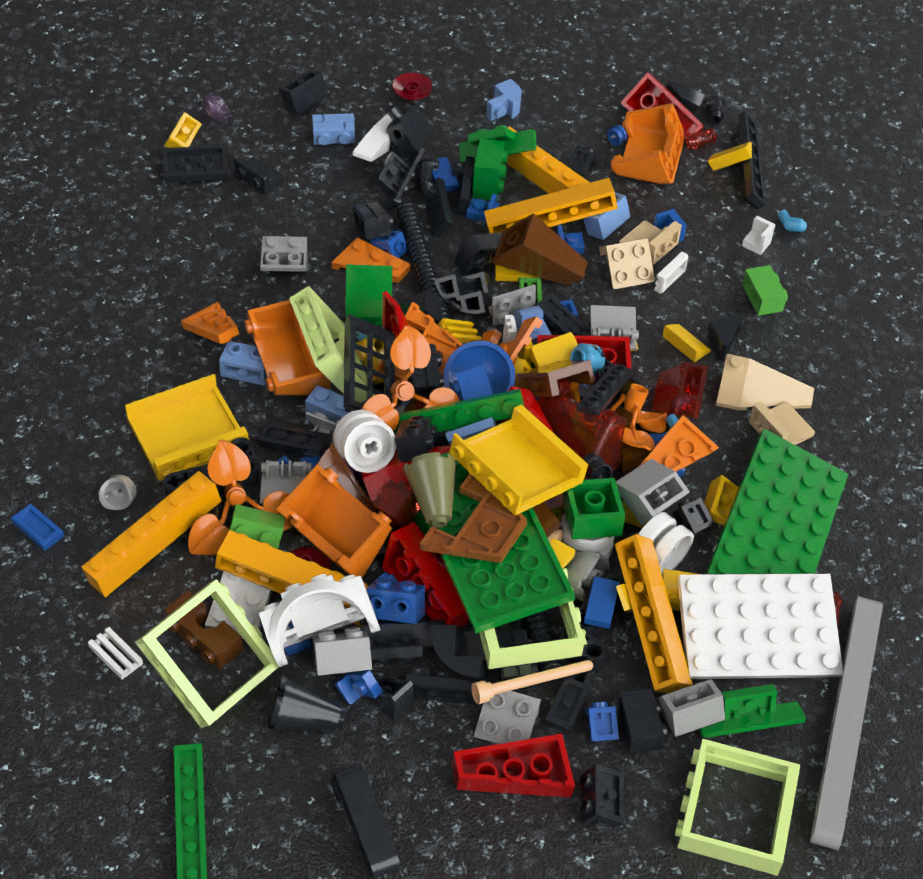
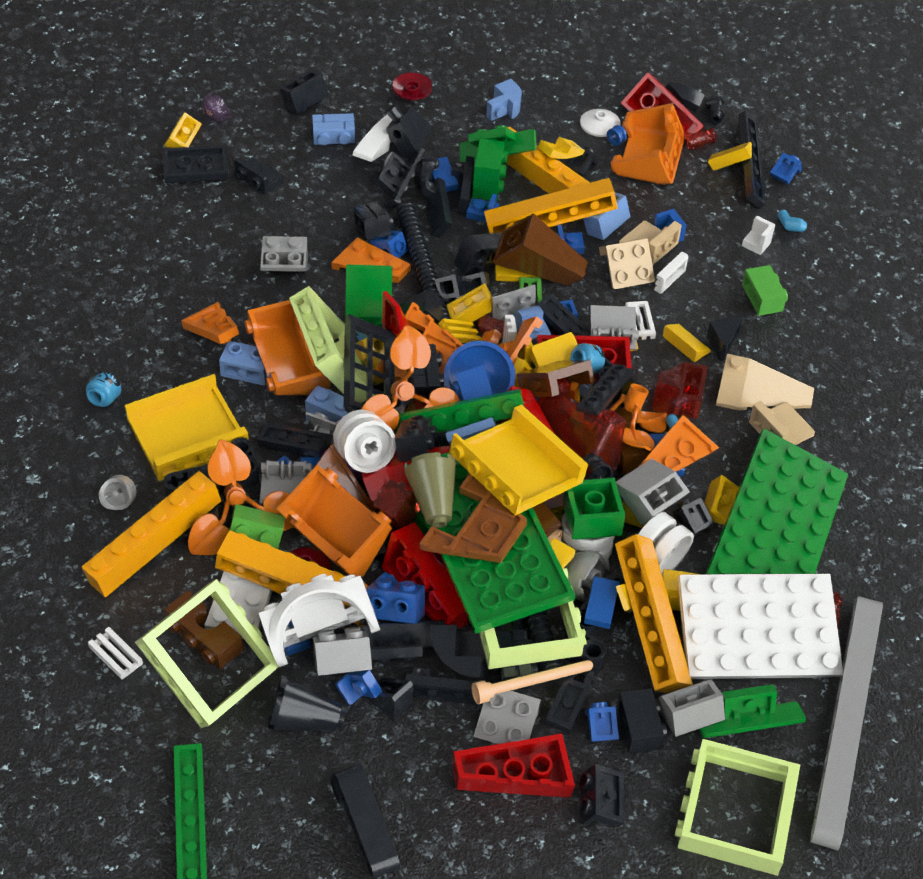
blue tile [11,503,64,551] -> none
none -> dark azure head [85,372,122,407]
none -> yellow slope [446,283,492,322]
none -> clear red arm [478,313,504,338]
none -> yellow slope [538,137,585,159]
none -> white dish [580,109,620,137]
none -> white tile [625,301,656,340]
none -> blue bracket [770,153,802,185]

